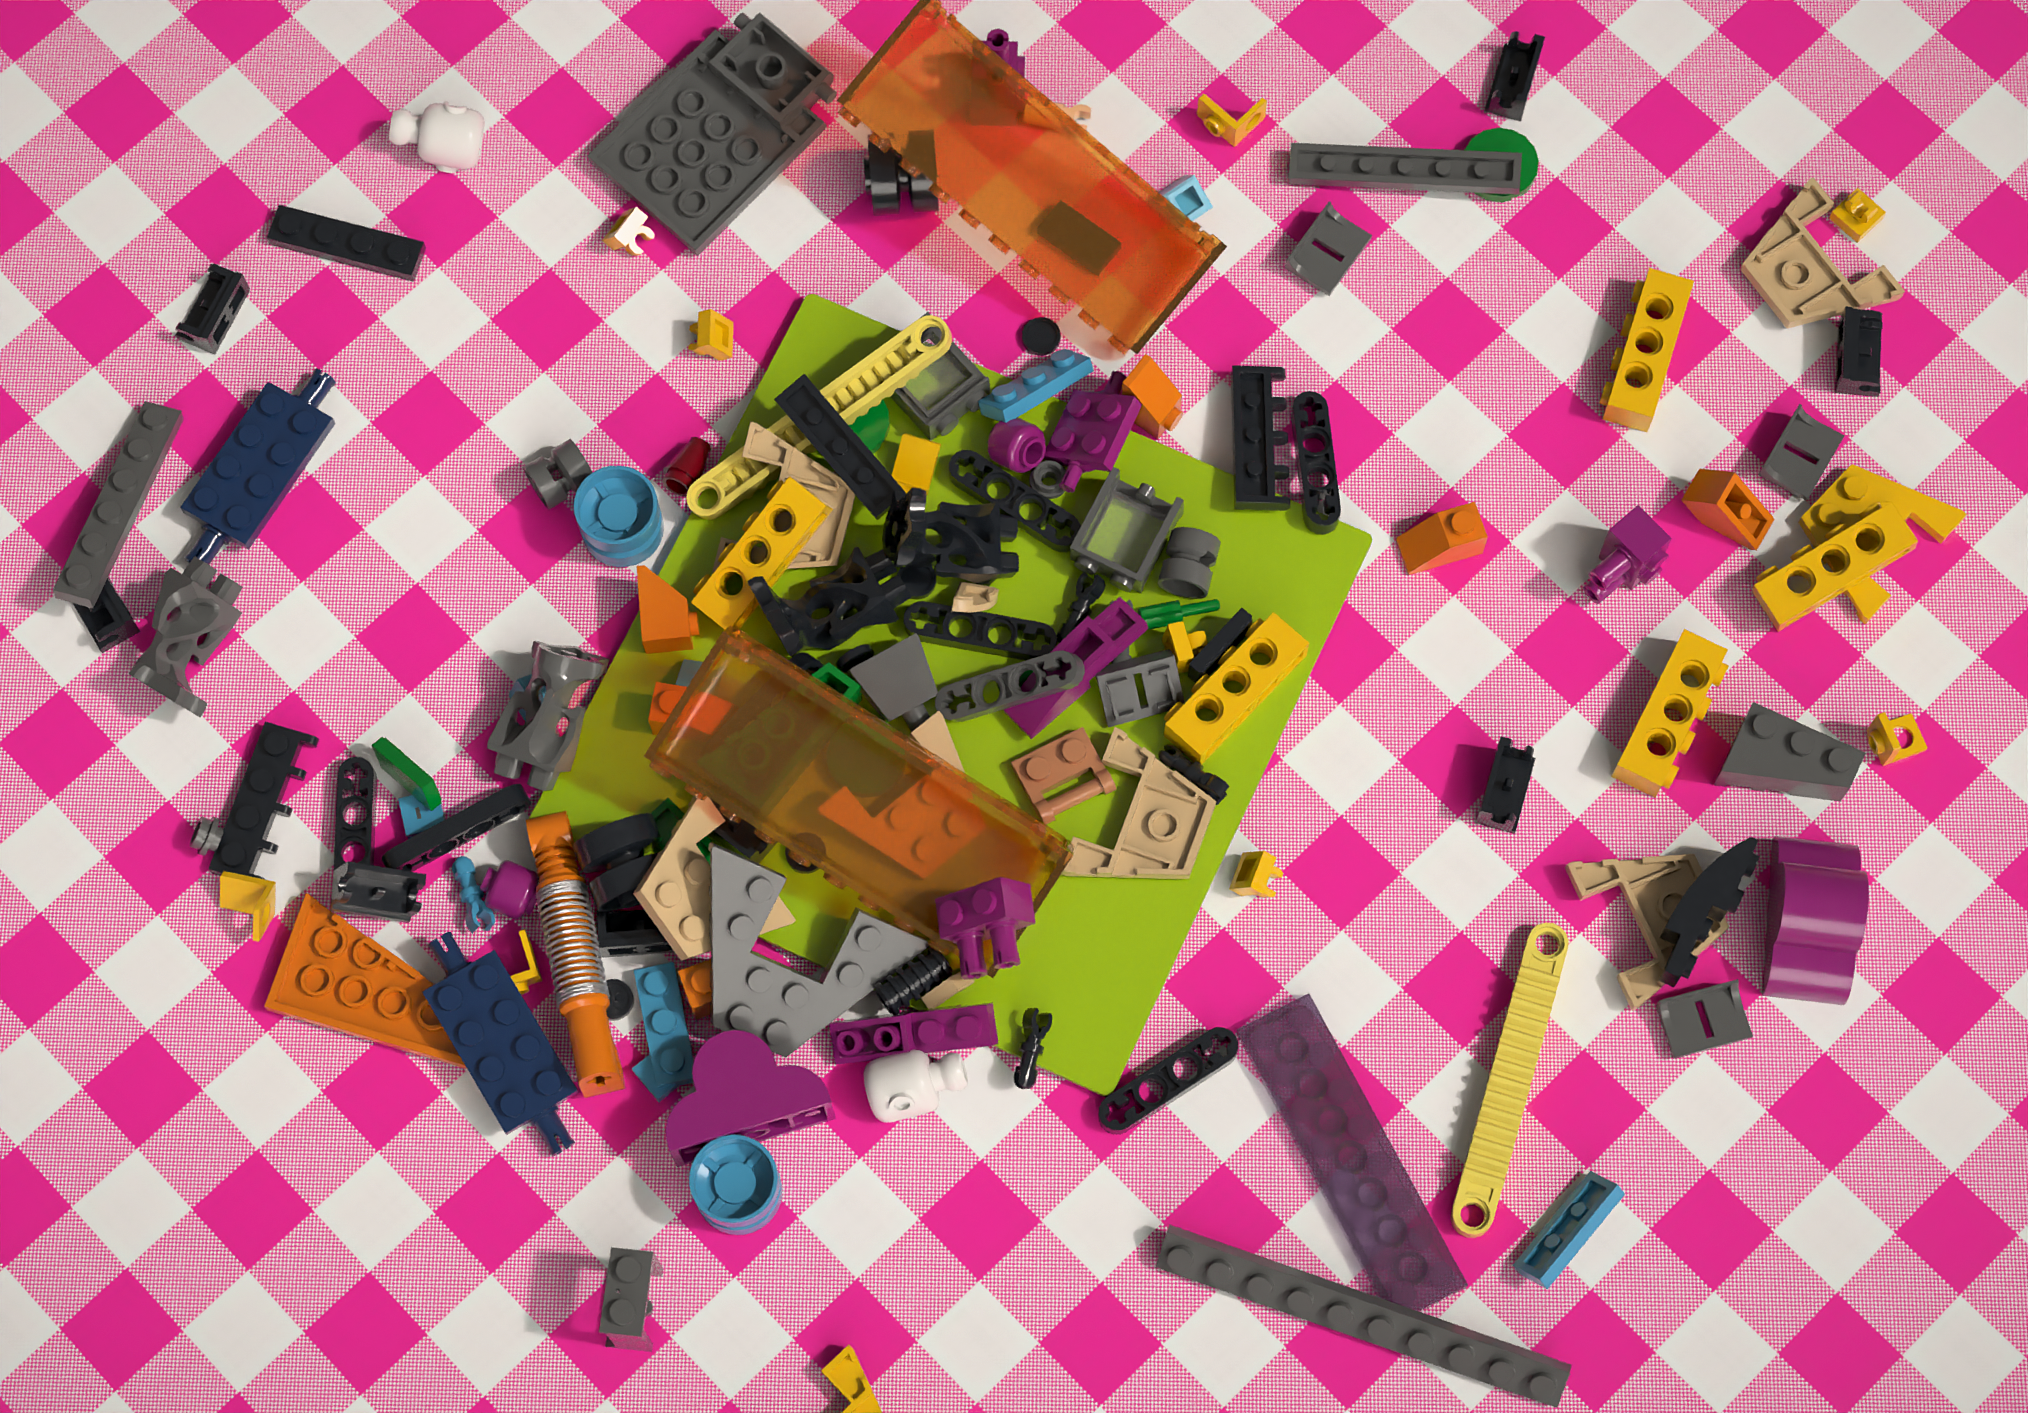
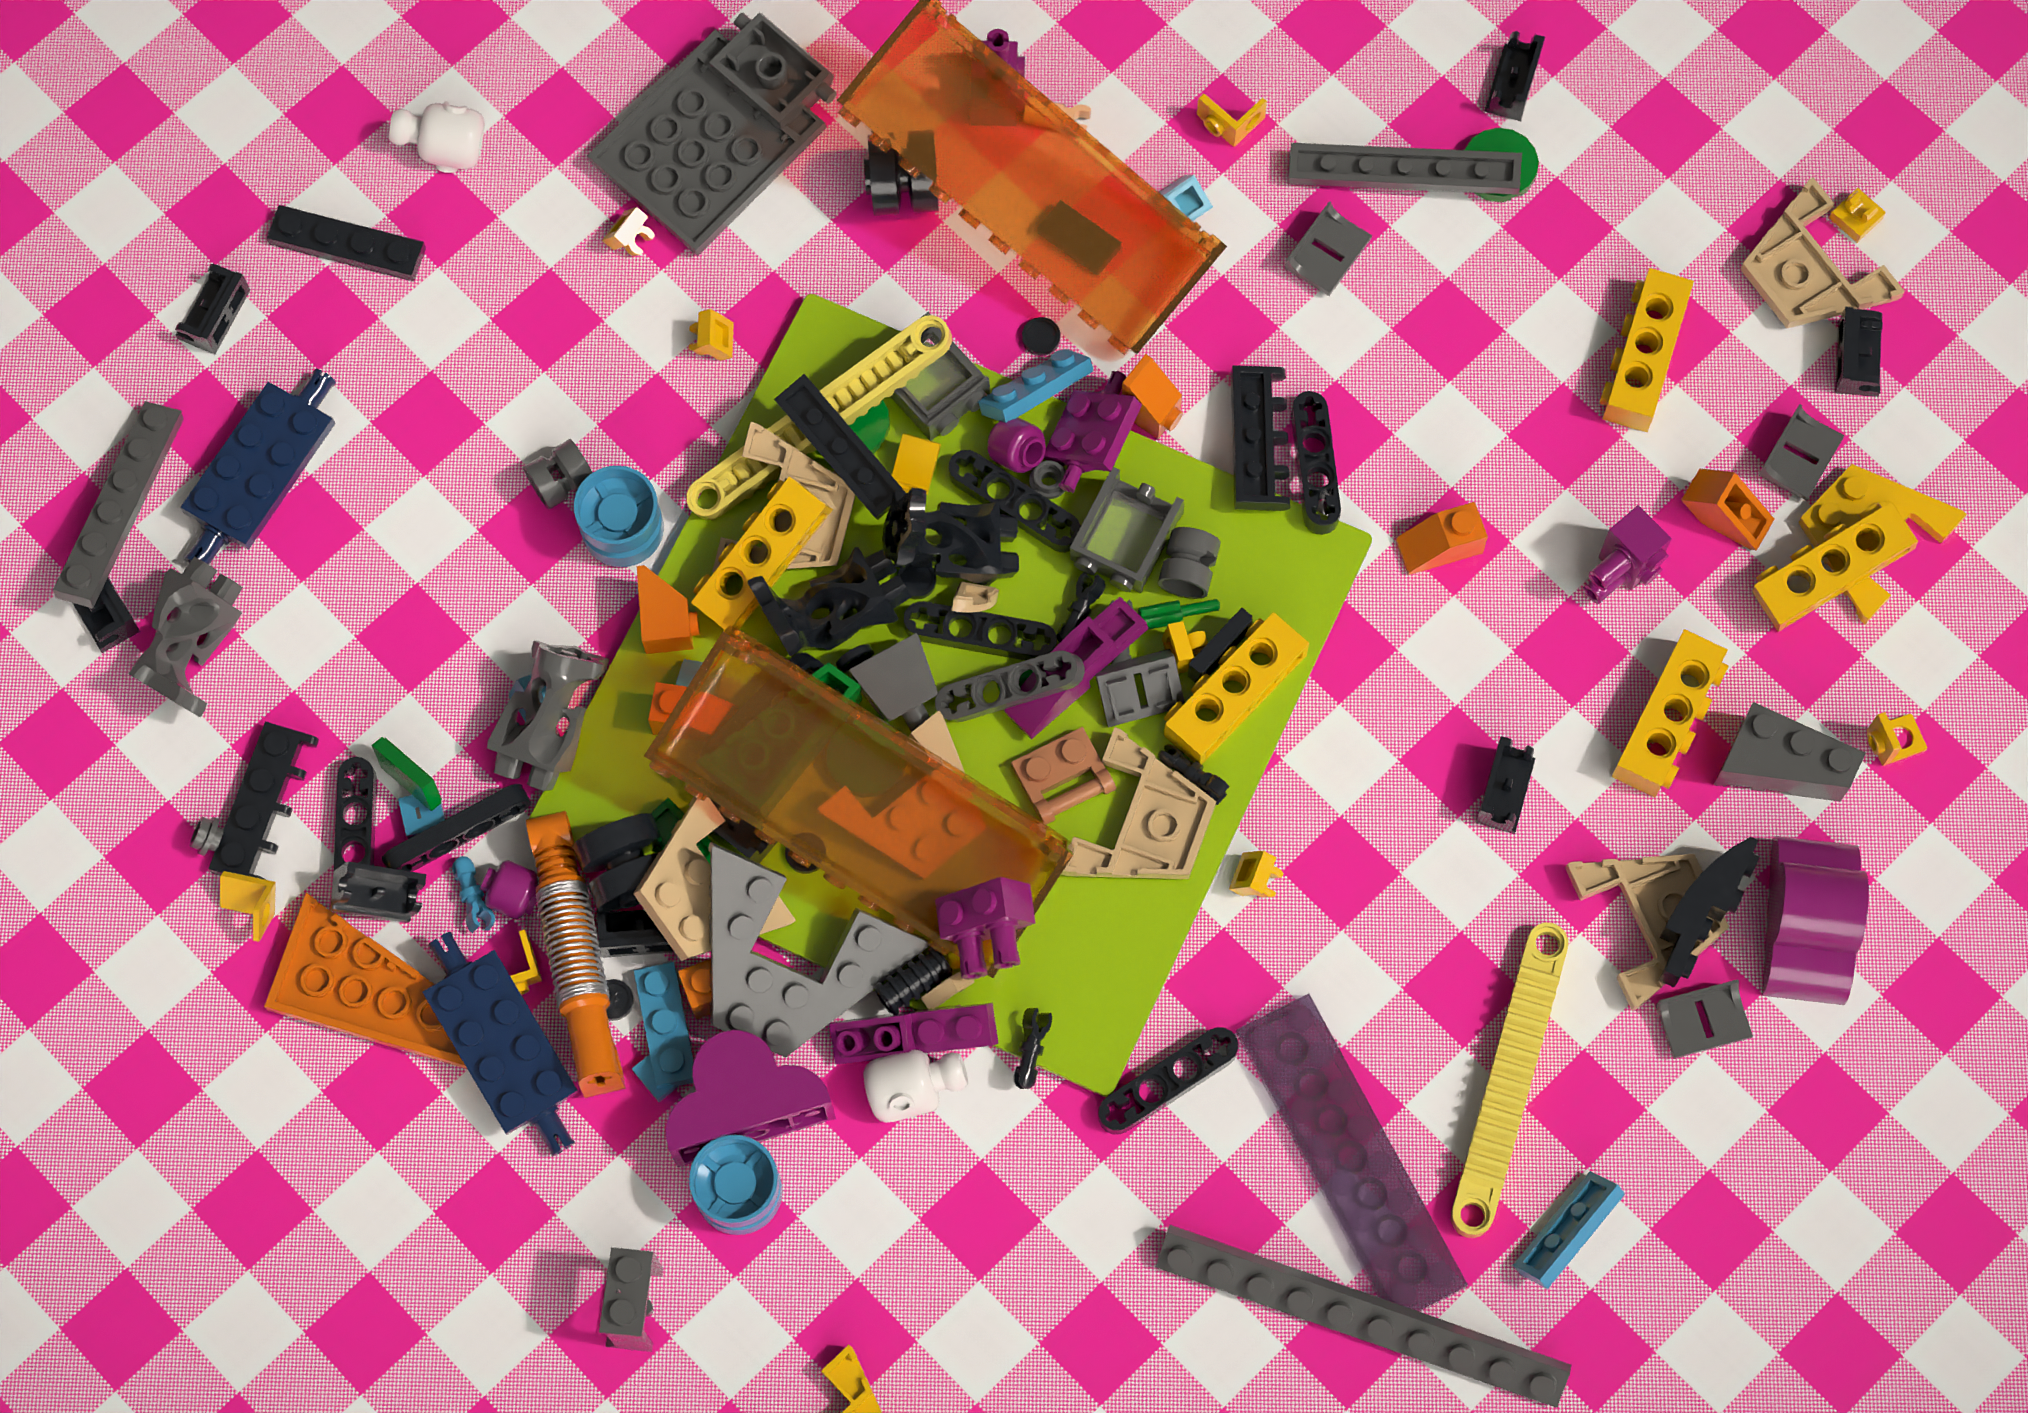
dark red cone [662,437,711,497] -> none

